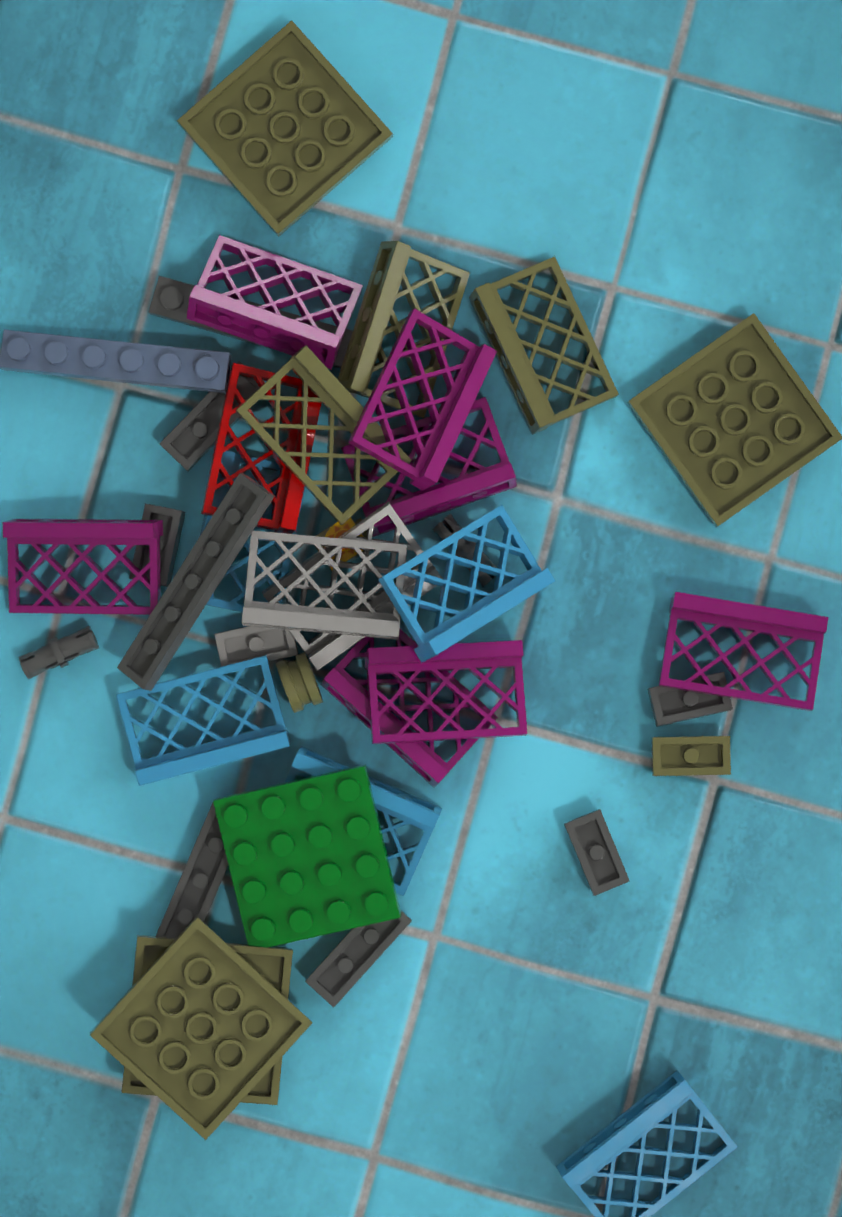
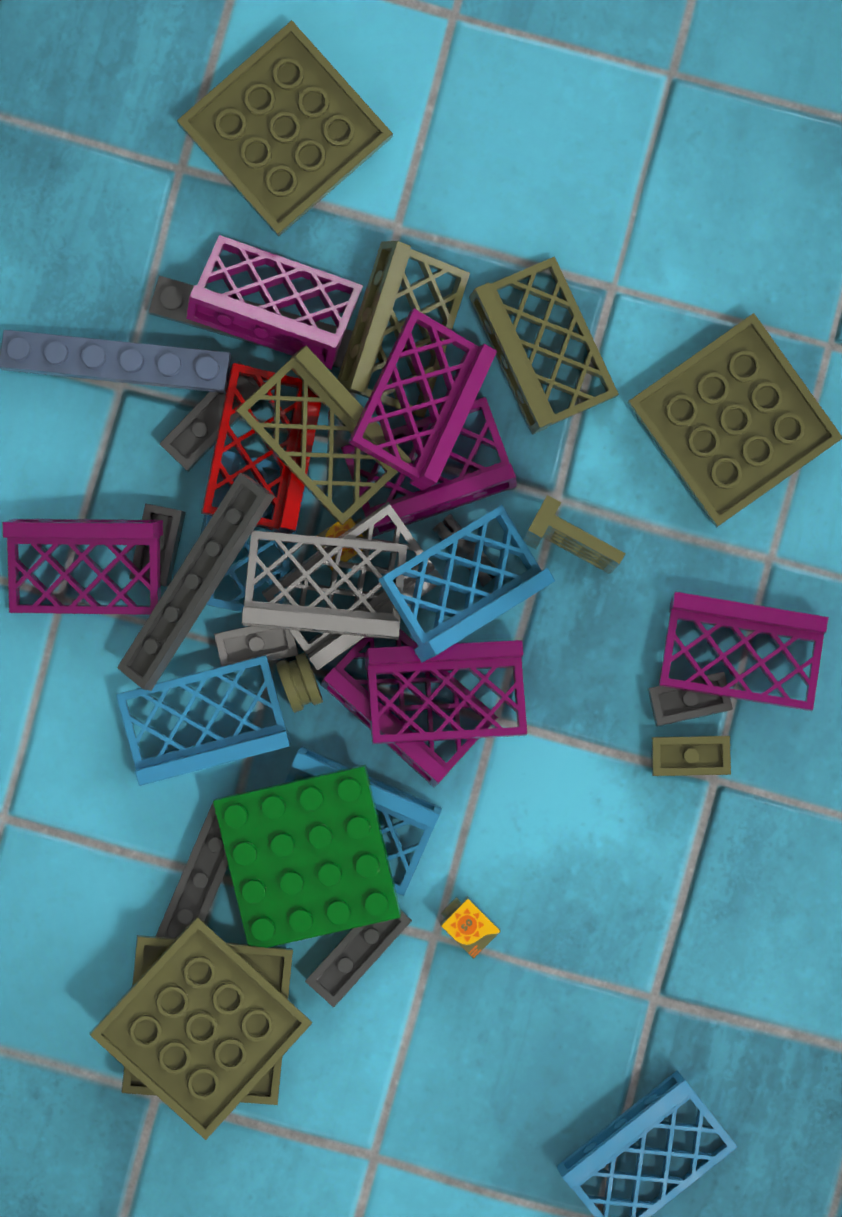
dark grey pin [18,626,99,679] -> none
dark grey plate [564,809,630,896] -> none
none -> brick [440,896,501,959]
none -> olive fence [524,495,626,574]

